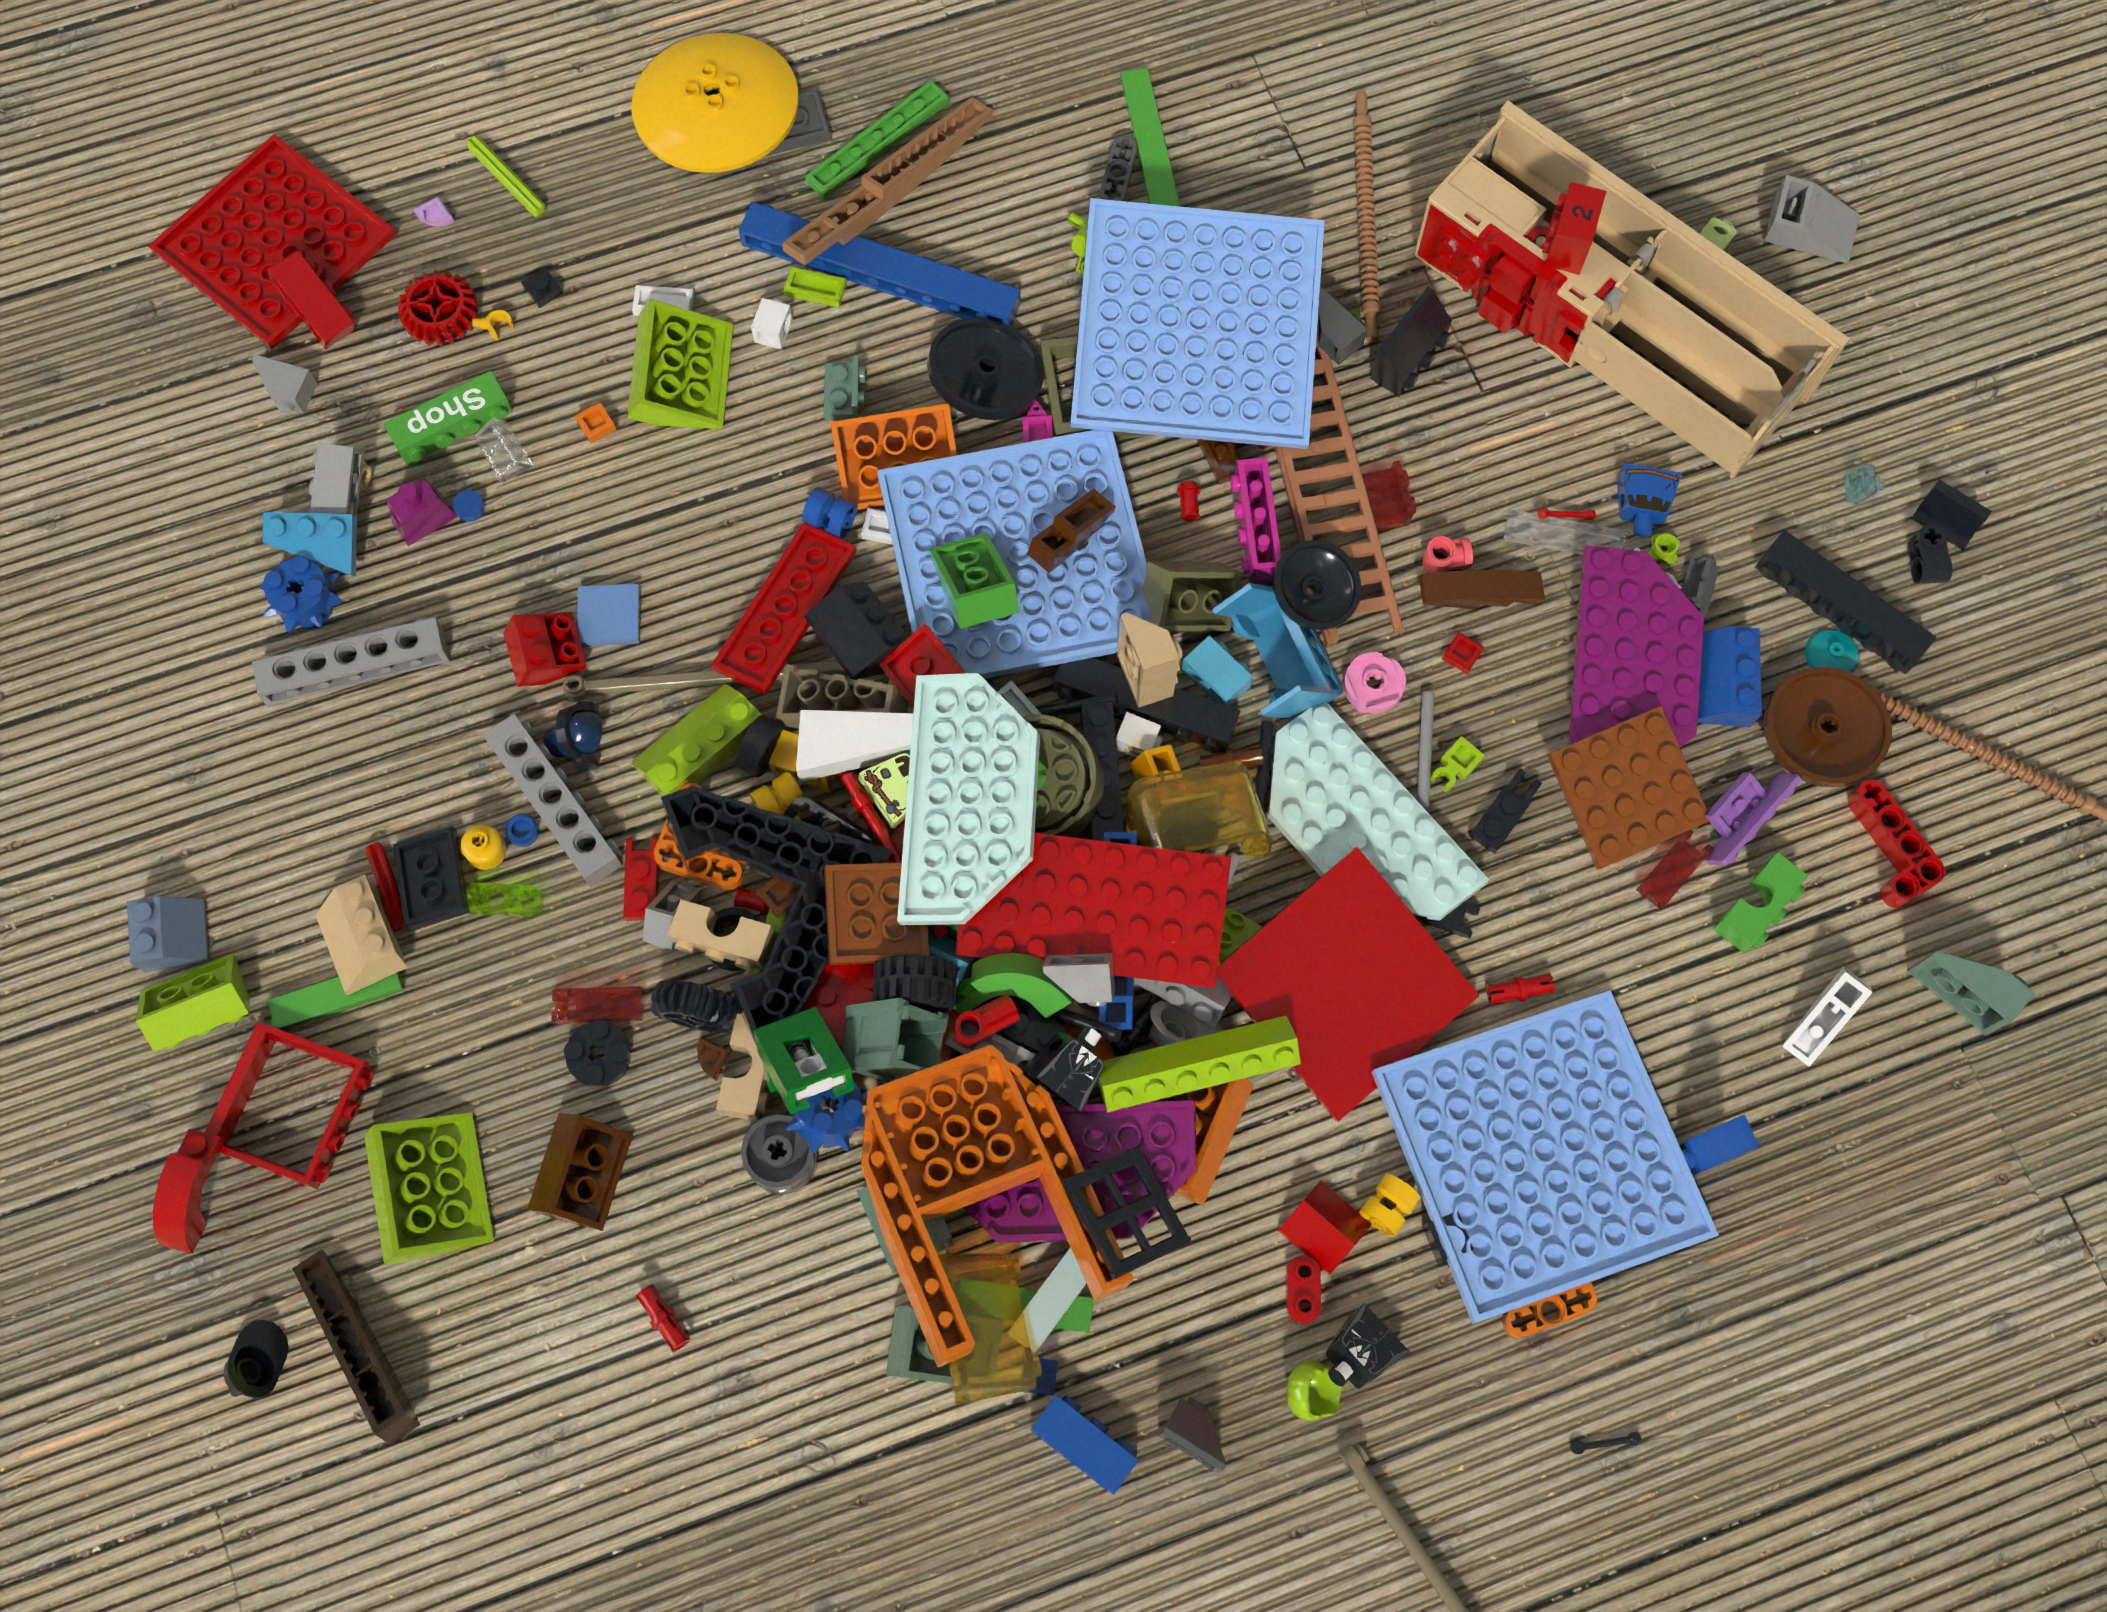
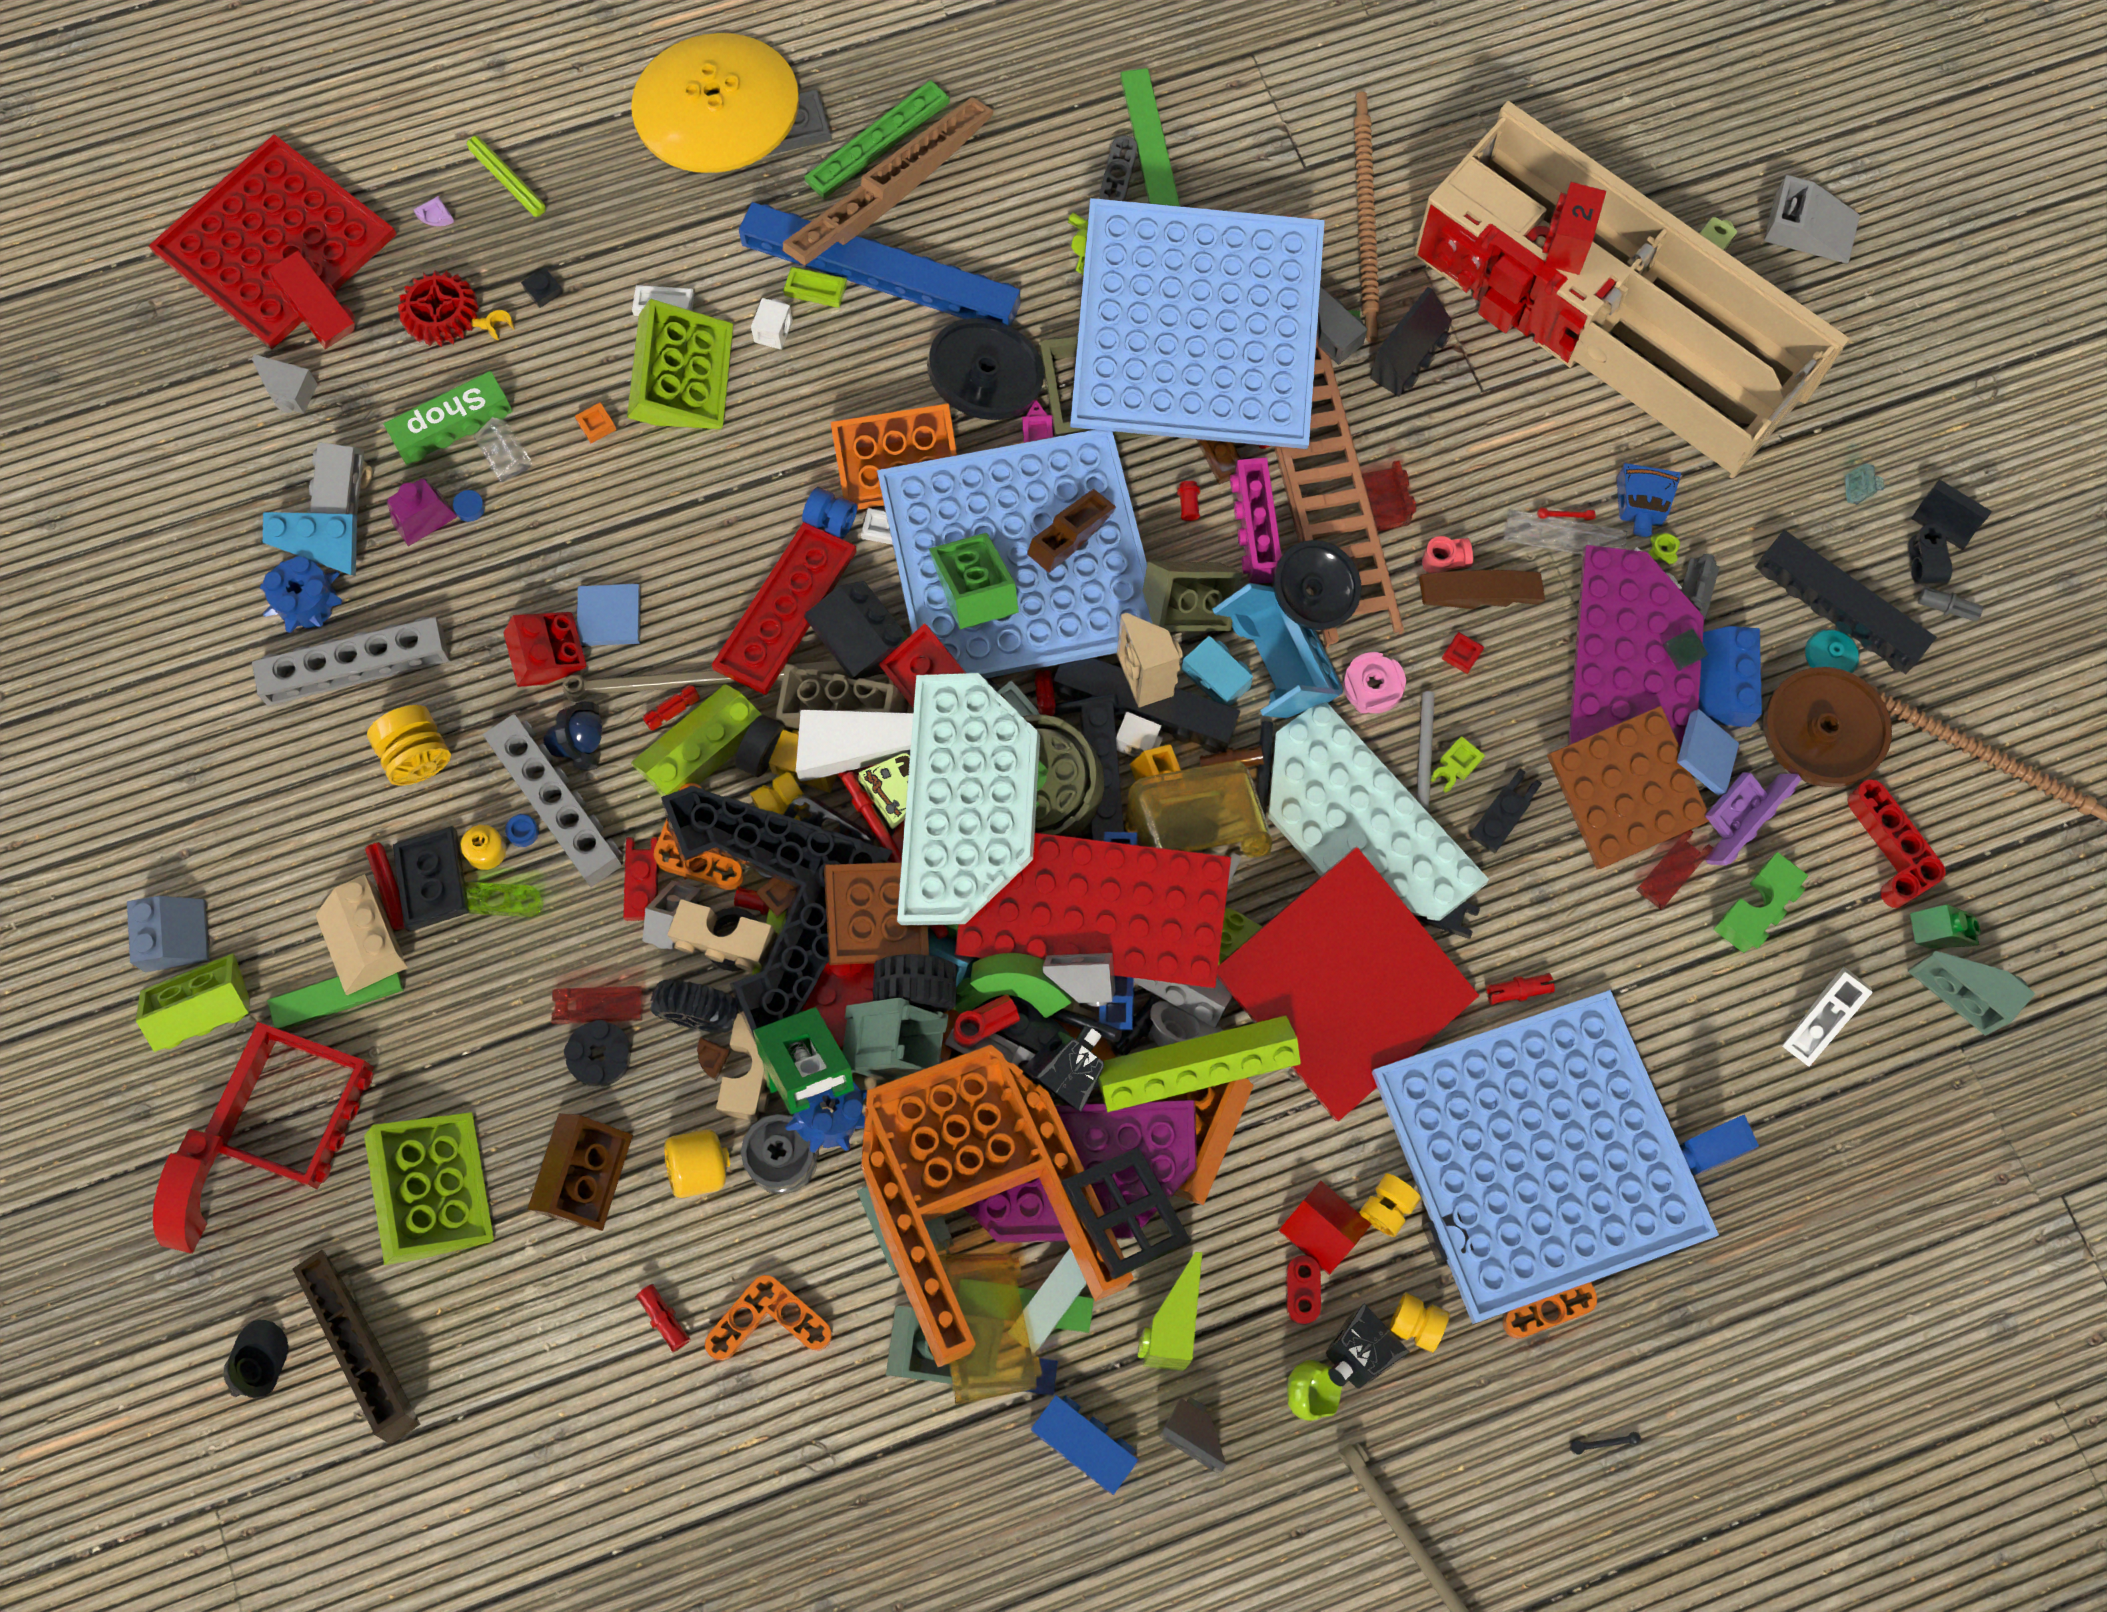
sand green bracket [824,355,866,421] -> none
none -> yellow wheel [367,705,451,786]
none -> red axle [643,685,700,730]
none -> yellow head [664,1129,730,1198]
none -> orange beam [705,1275,832,1361]
none -> red axle [1035,670,1056,716]
none -> lime slope [1138,1252,1202,1371]
none -> yellow wheel [1389,1292,1450,1353]
none -> clear green plate [1663,628,1709,671]
none -> medium blue tile [1677,709,1739,796]
none -> green slope [1910,904,1981,949]
none -> dark grey axle [1918,585,1983,621]

